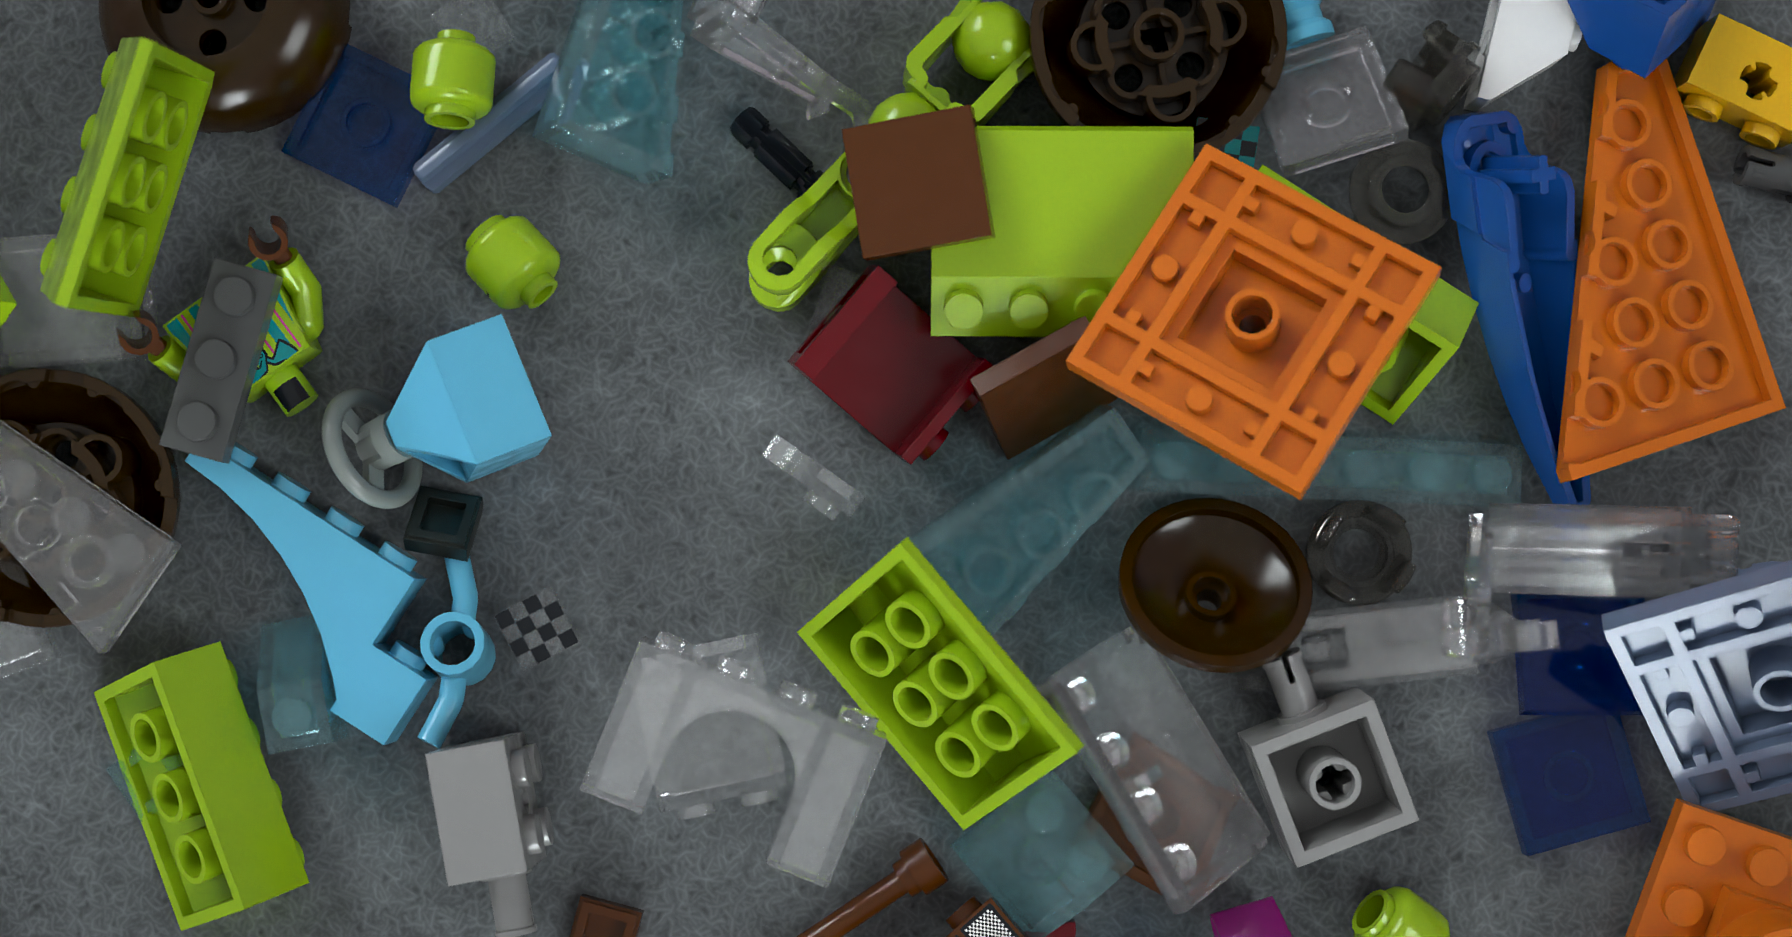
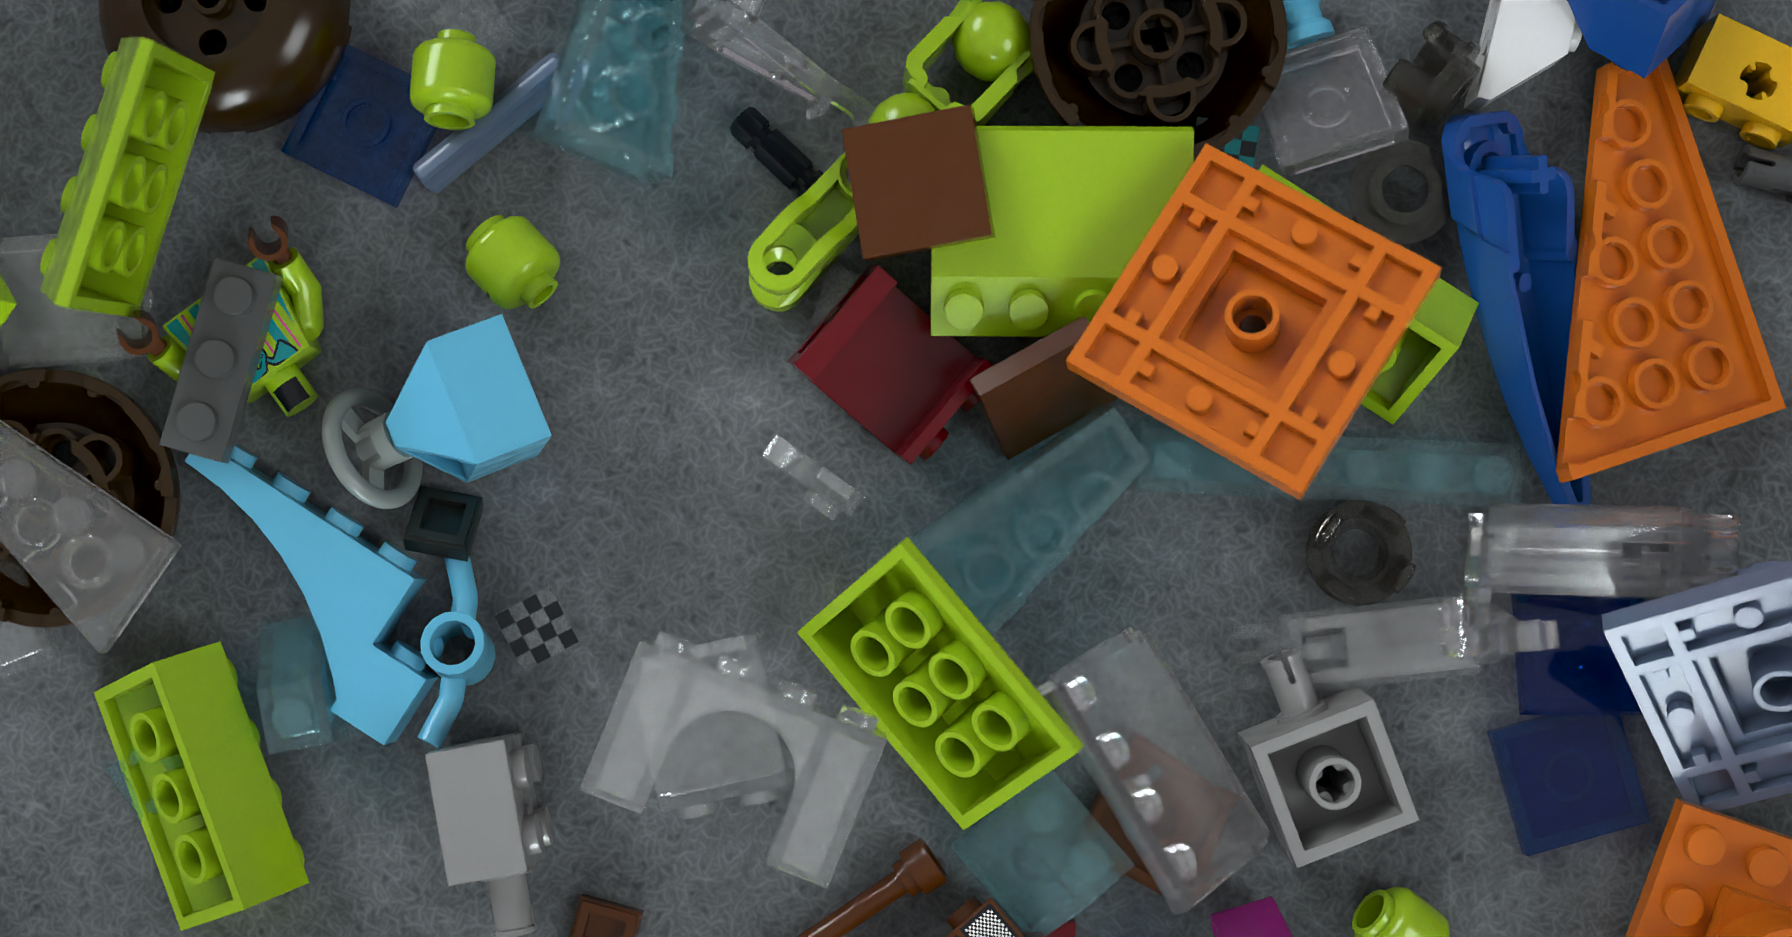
dark brown dish [1118,498,1313,673] -> none

